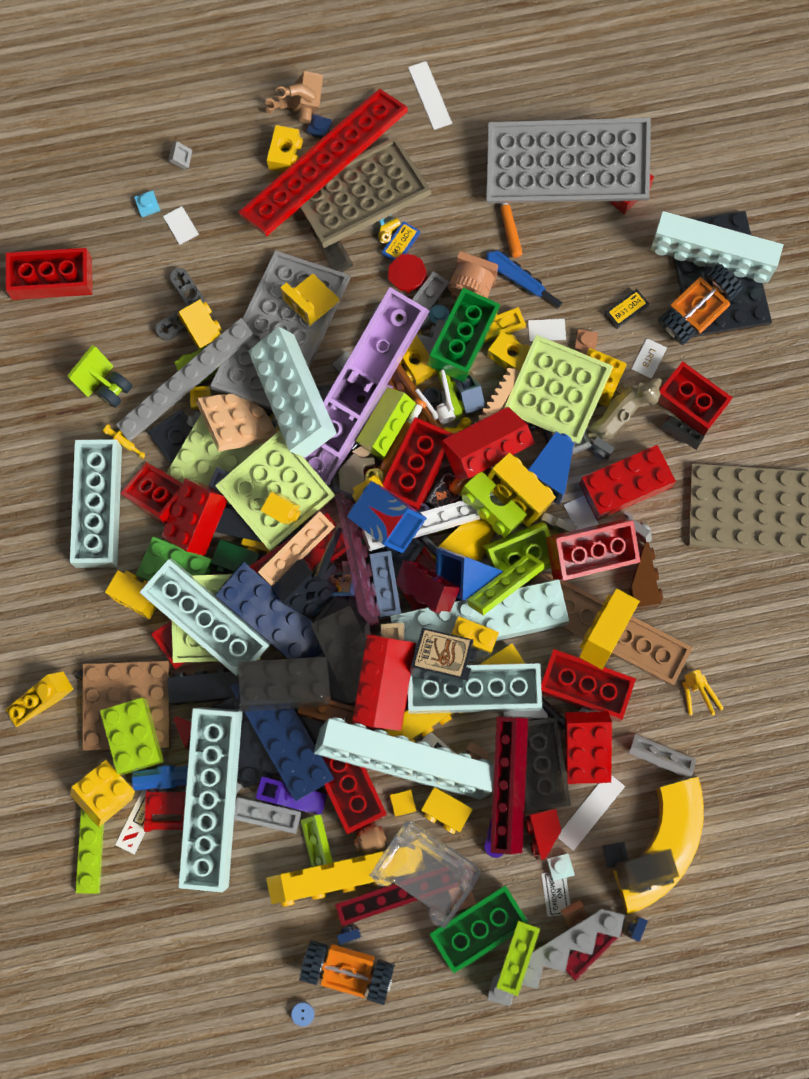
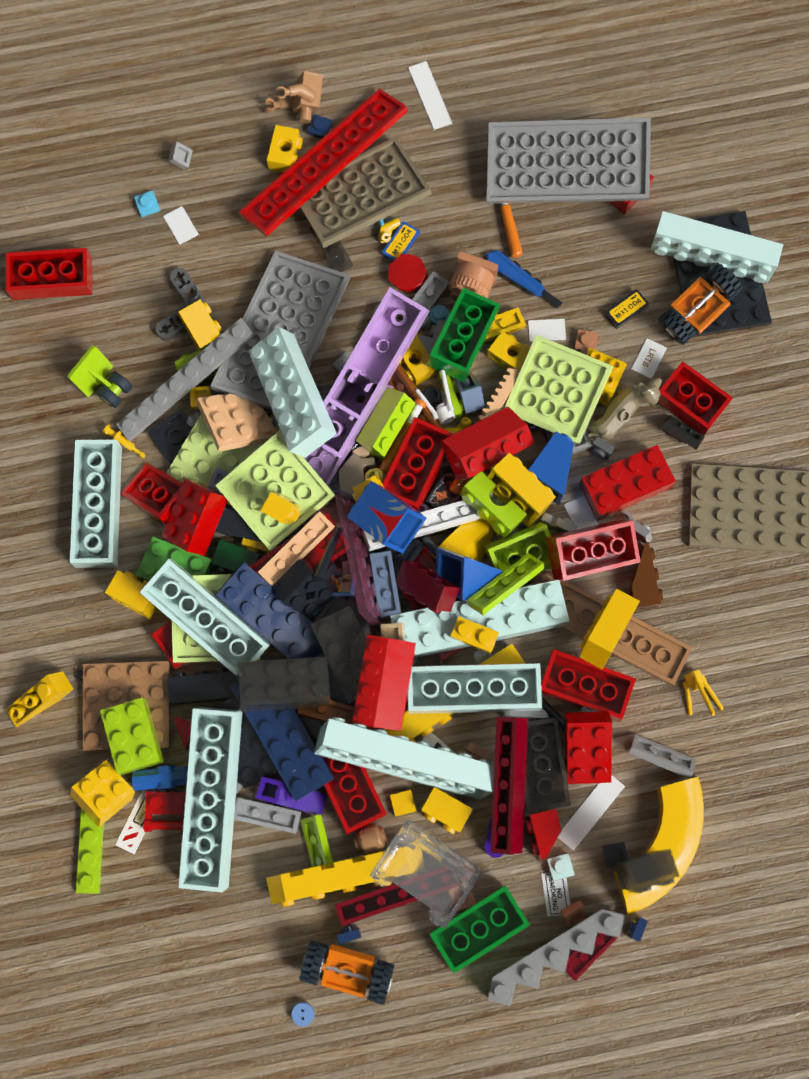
yellow bracket [280,274,339,326] -> none
brick [411,628,477,688] -> none
lime plate [496,921,540,996] -> none

